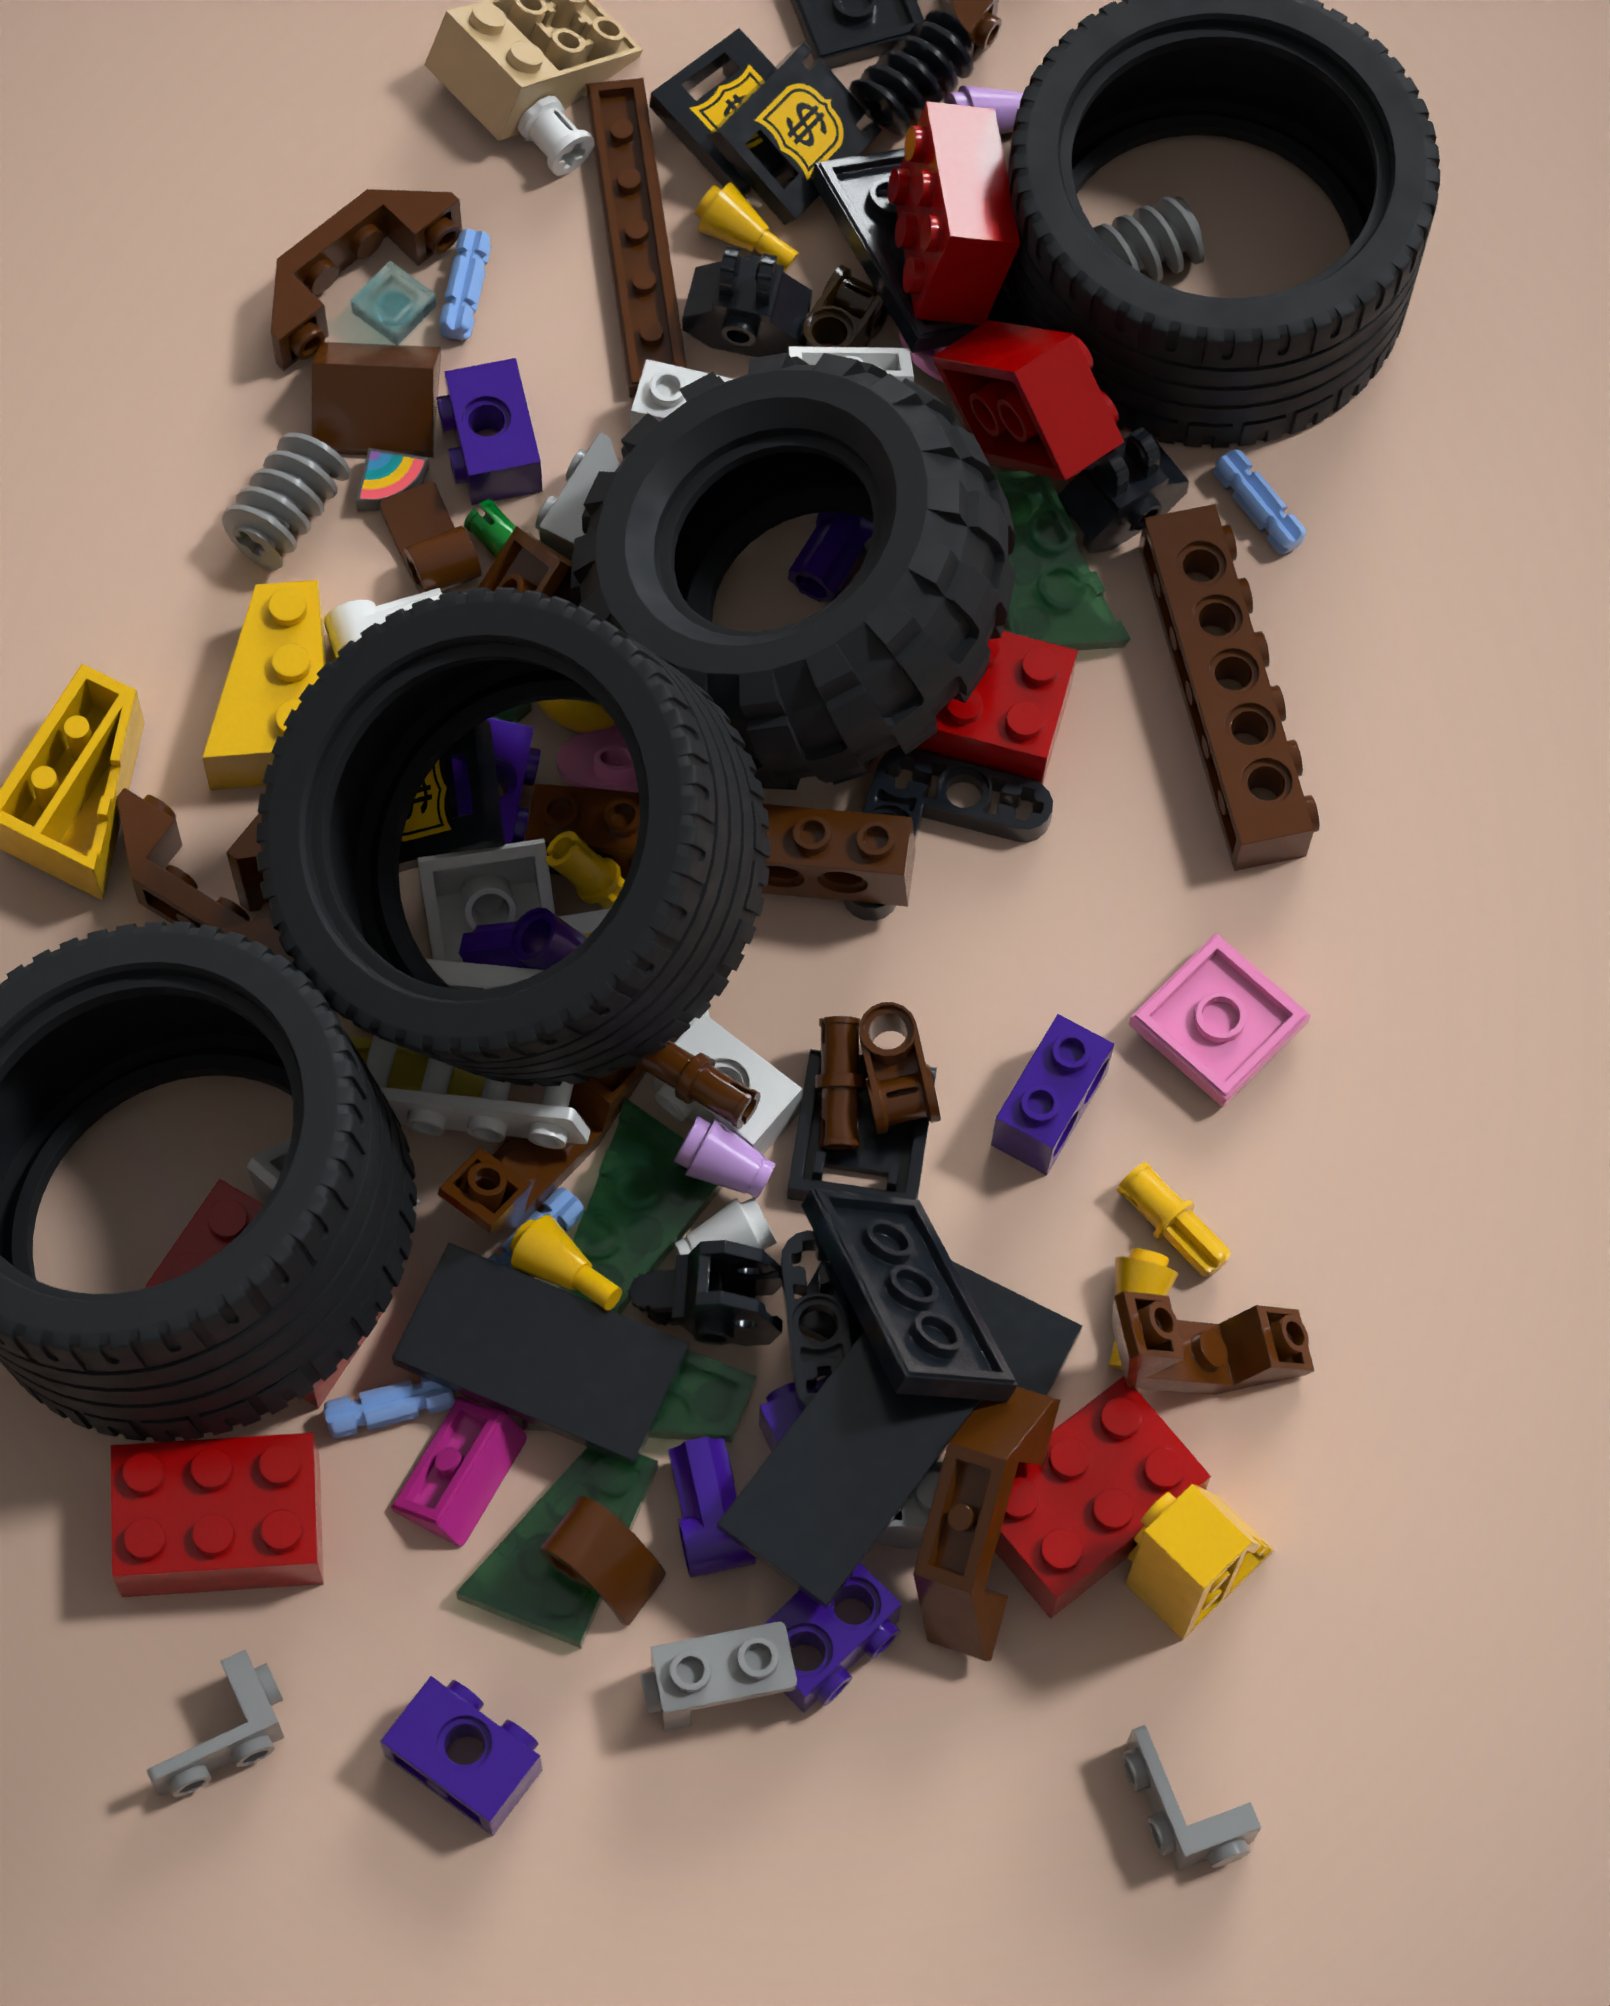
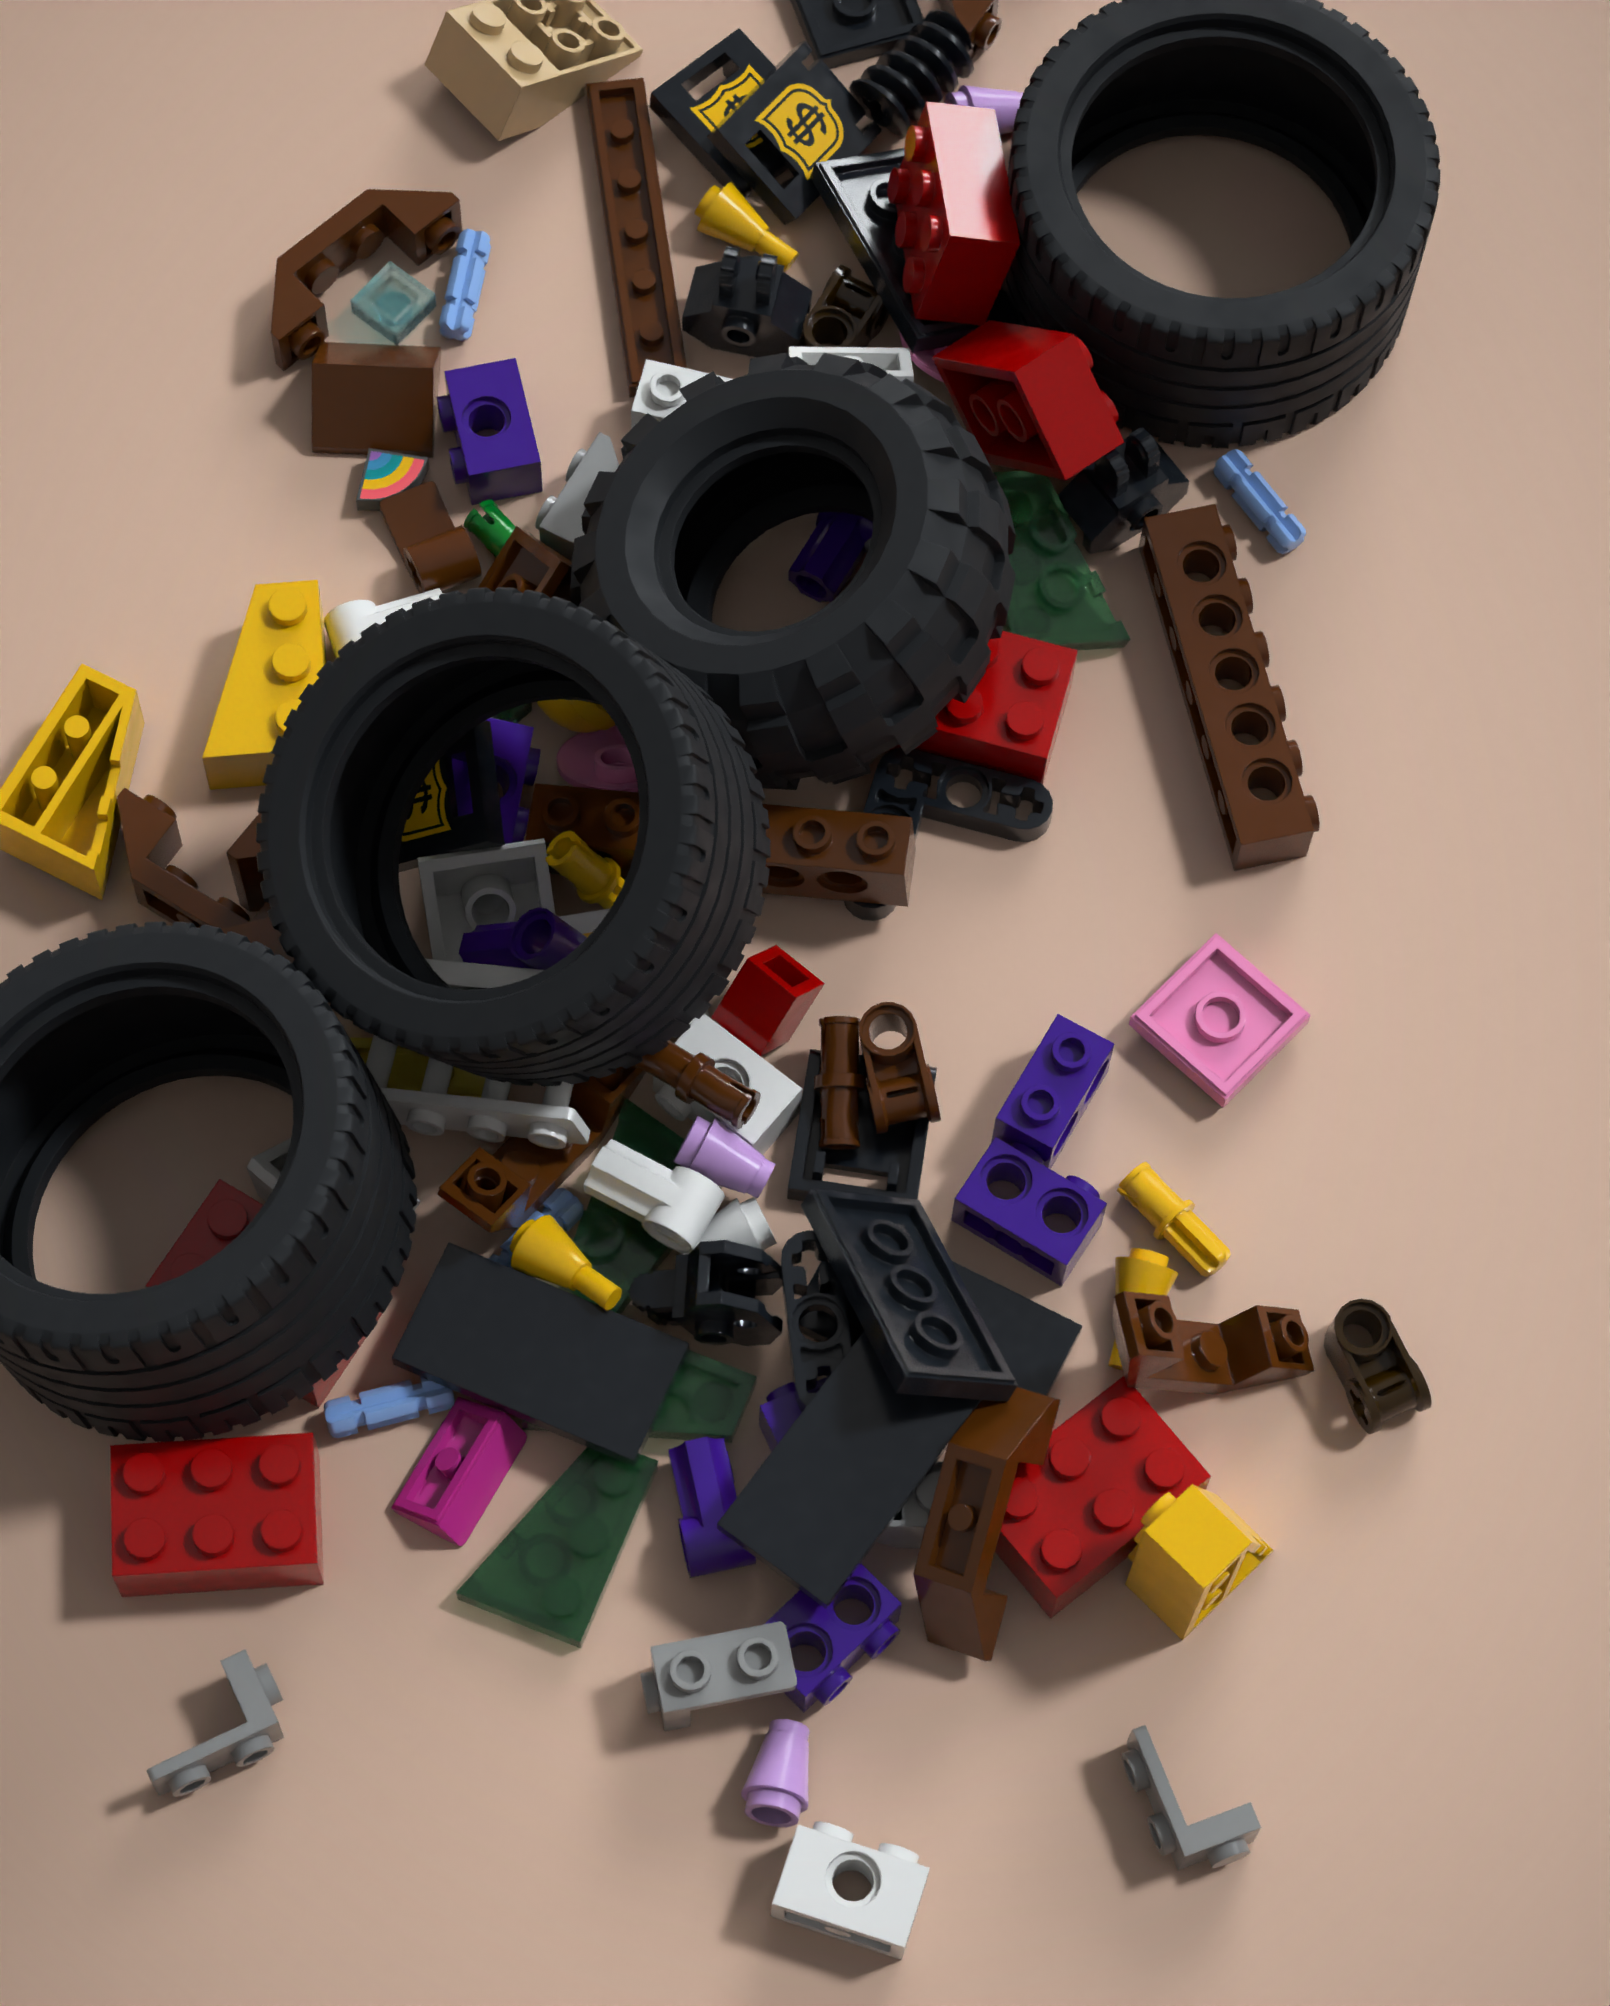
light grey piece [222,432,351,570] -> none
dark purple brick [380,1676,542,1836] -> none
white bush [517,96,594,175] -> none
reddish brown panel [539,1495,666,1626] -> none
light grey piece [1093,196,1205,282] -> none
none -> white piece [584,1139,725,1254]
none -> red brick [711,945,825,1056]
none -> lavender cone [741,1719,810,1827]
none -> white brick [771,1822,930,1960]
none -> dark purple brick [951,1137,1107,1287]
none -> dark brown piece [1324,1299,1432,1434]

